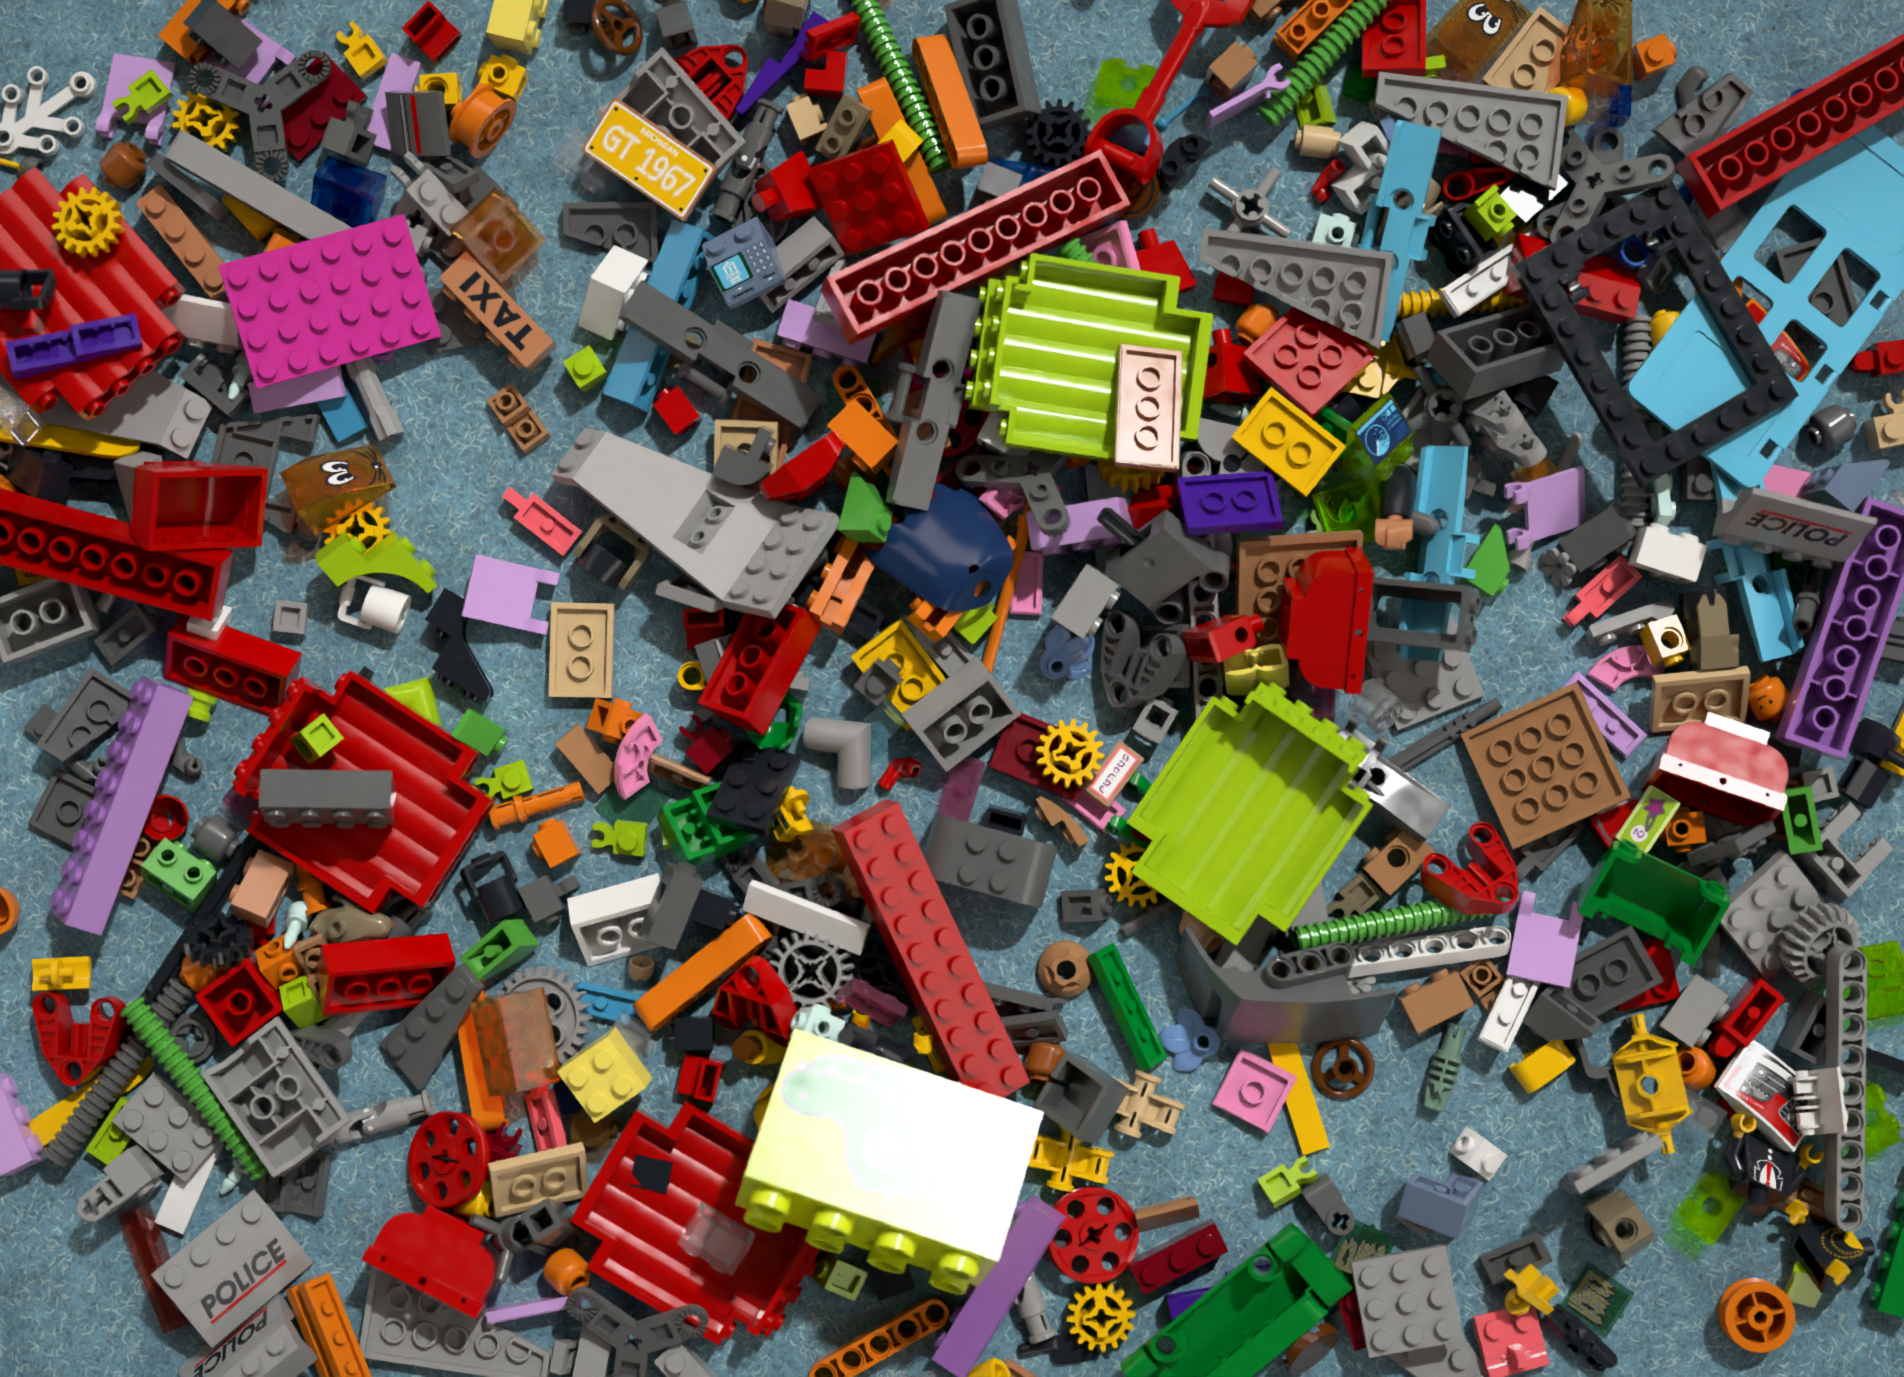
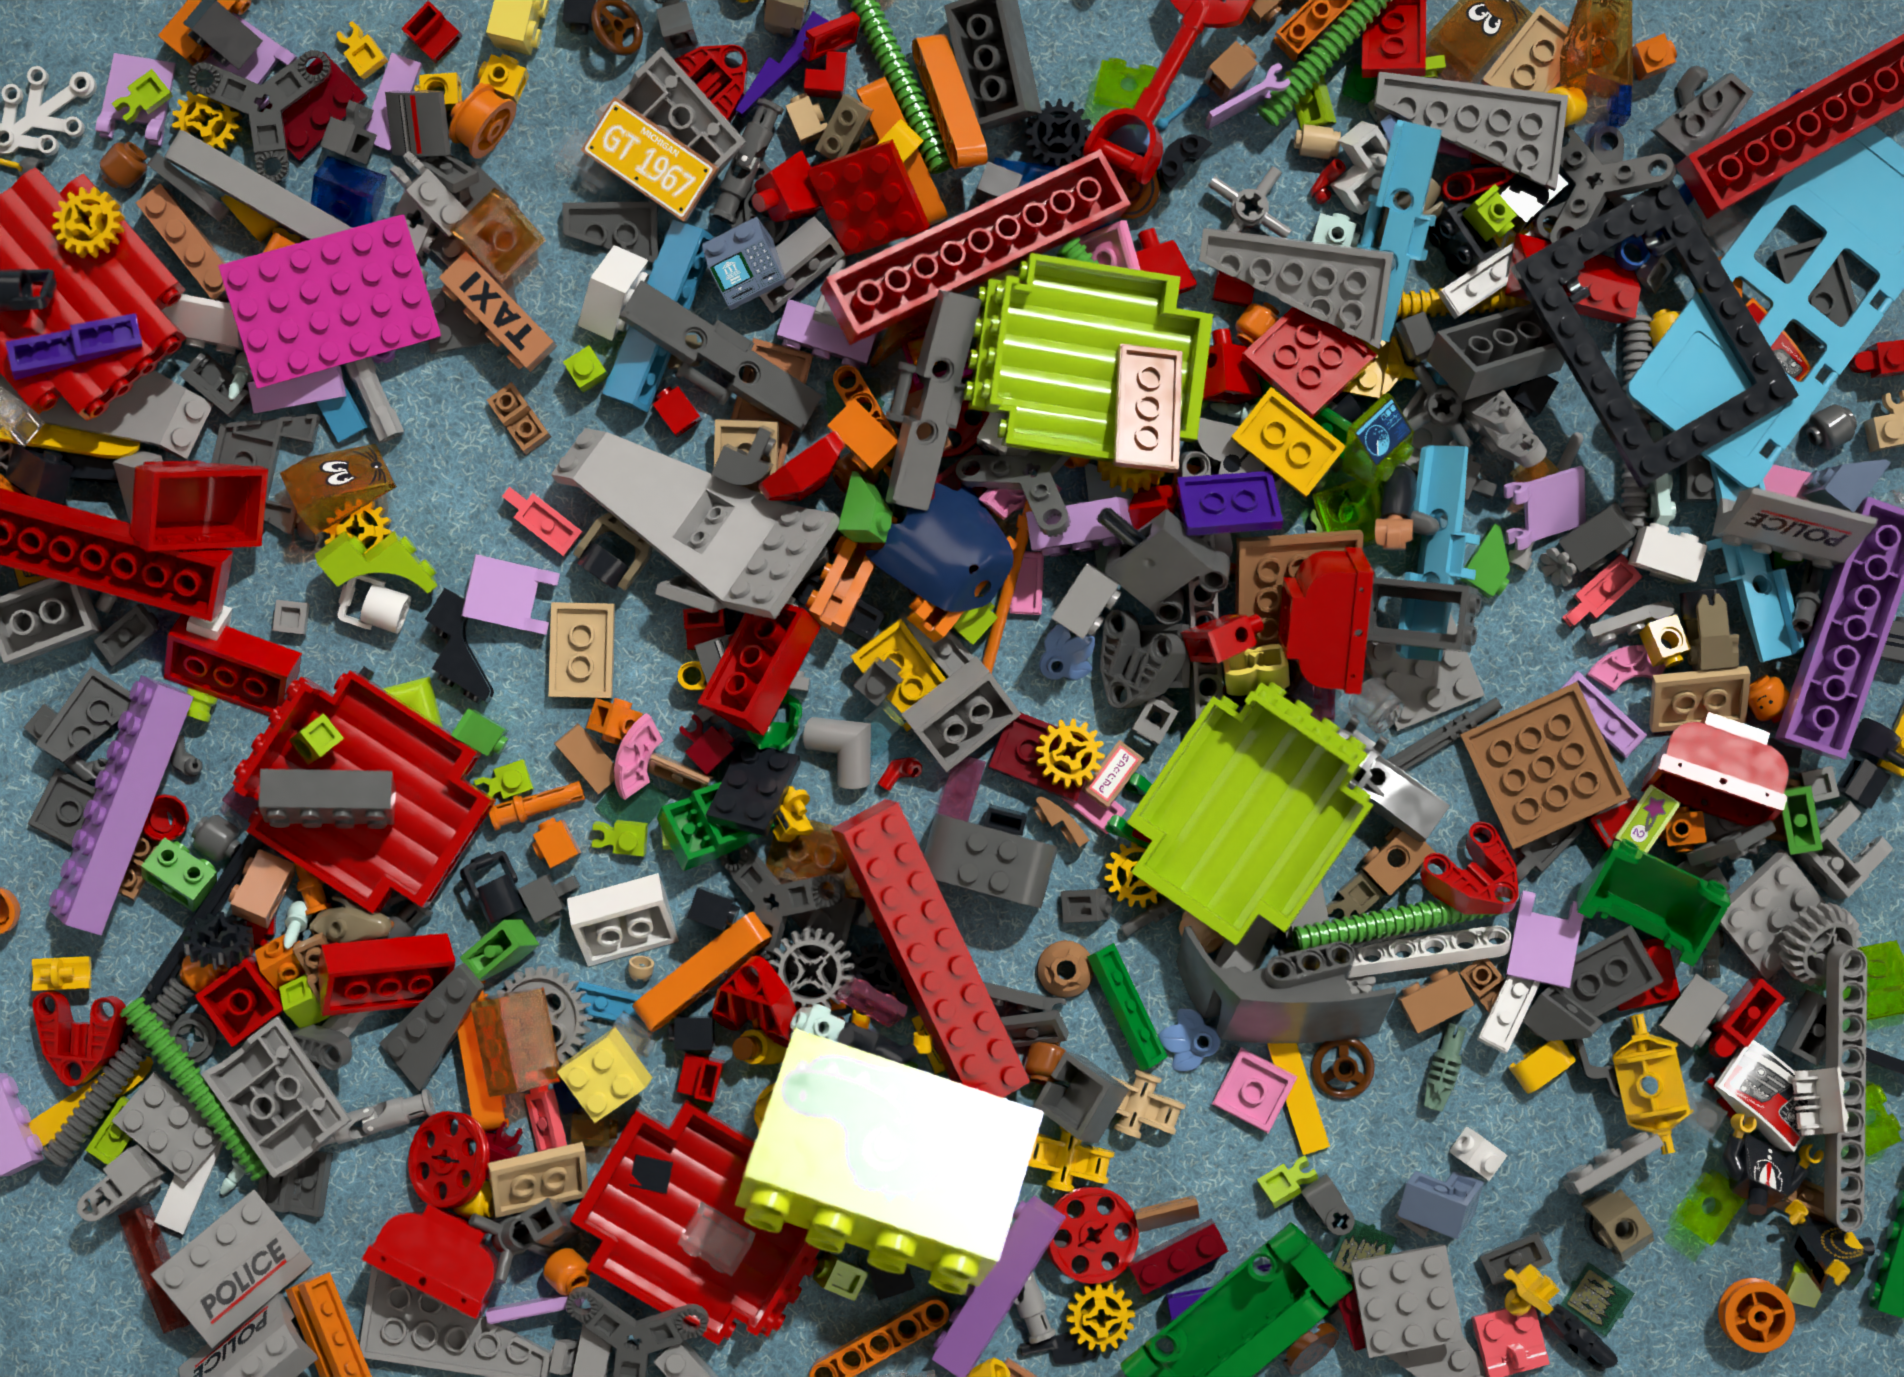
dark grey brick [639,861,704,950] -> none
white tile [742,879,871,955] -> none
orange head [1676,1046,1716,1091] -> none

